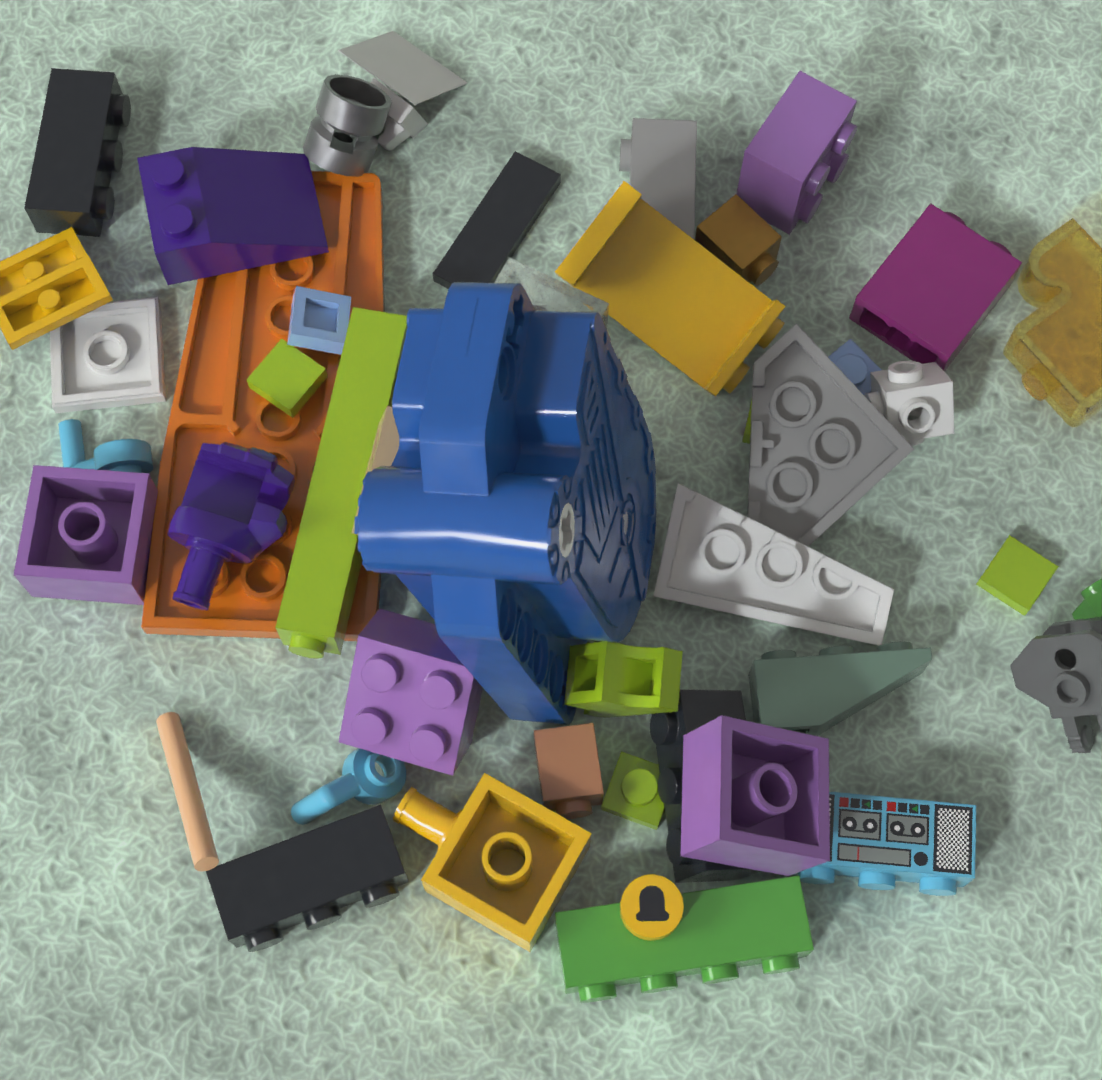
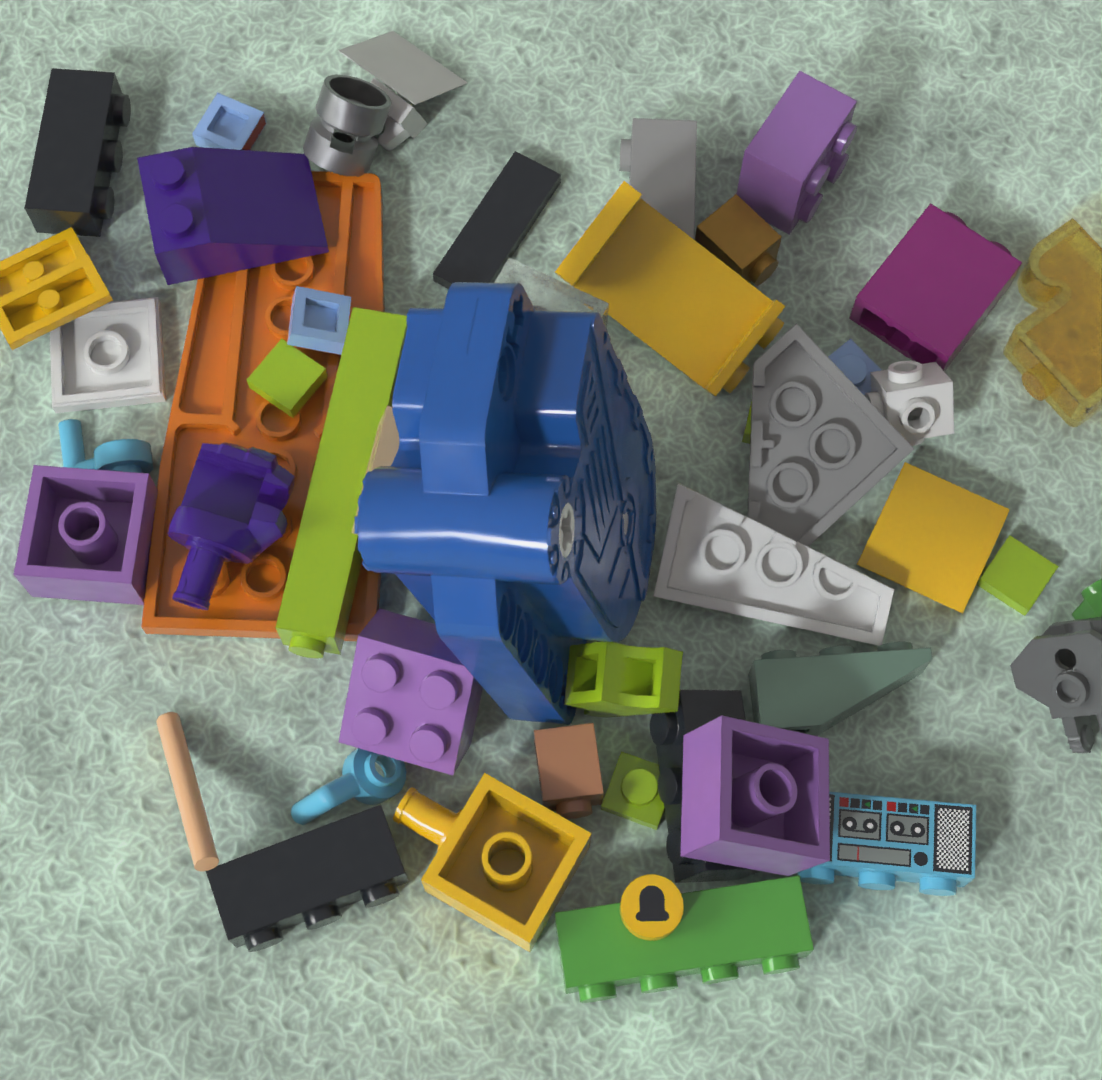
none -> light blue plate [192,92,267,150]
none -> yellow slope [857,462,1010,614]

